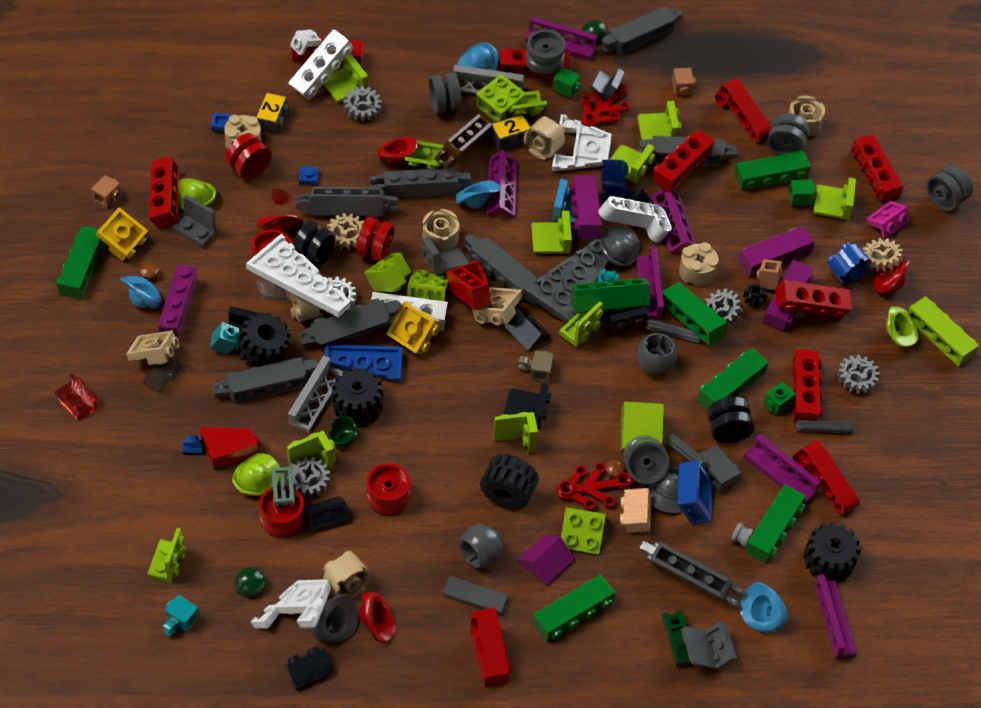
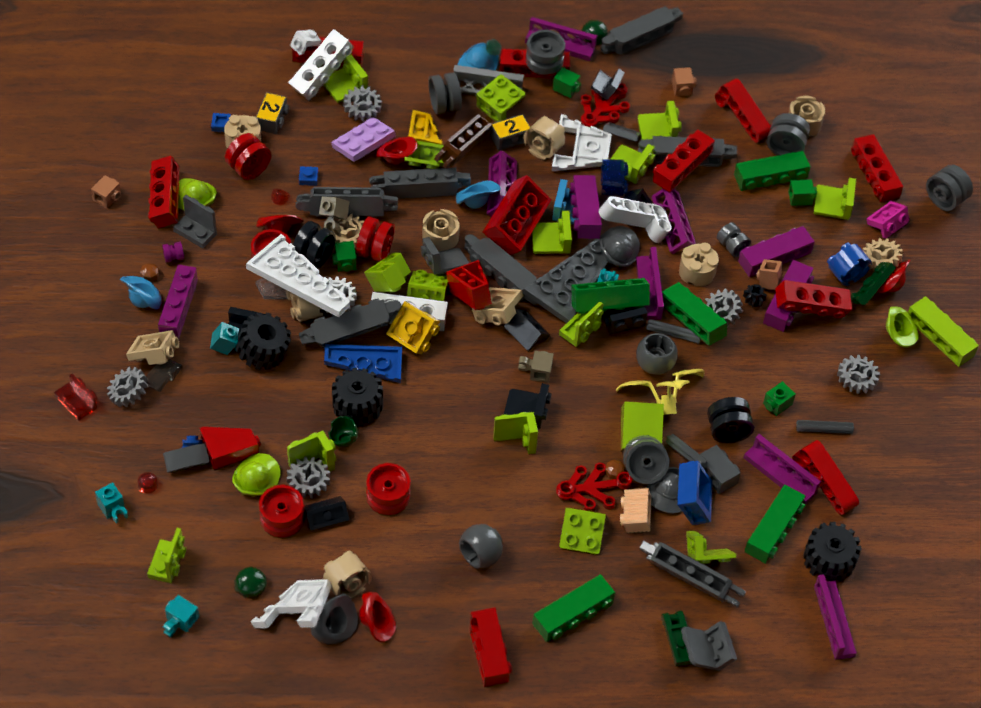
green brick [56,226,105,299] -> none
yellow plate [95,207,148,261] -> none
dark grey hinge [212,357,319,403] -> none
sand green tile [271,467,295,507] -> none
black bracket [283,646,334,689] -> none
light grey fence [288,356,343,433] -> none
dark grey tile [442,576,508,615] -> none
black wheel [480,454,539,510] -> none
lime bracket [507,90,547,117] -> none
magenta slope [517,534,575,586] -> none
green brick [698,348,769,409] -> none
light grey wheel [731,522,754,547] -> none
dark azure hat [740,582,788,633] -> none
red brick [793,349,823,423] -> none
none -> teal brick [95,482,128,523]
none -> light grey gear [107,367,148,407]
none -> clear red piece [137,472,158,493]
none -> magenta wheel [162,241,184,263]
none -> dark grey slope [163,443,210,473]
none -> dark tan brick [319,196,350,231]
none -> lavender plate [331,117,396,162]
none -> green brick [332,241,356,272]
none -> yellow wing [408,110,442,145]
none -> red brick [482,175,552,255]
none -> clear green plate [486,39,502,56]
none -> dark grey tile [603,122,641,141]
none -> light yellow plant [616,369,704,415]
none -> lime bracket [686,531,736,564]
none -> dark grey wheel [716,222,751,257]
none -> dark green plate [851,262,896,305]

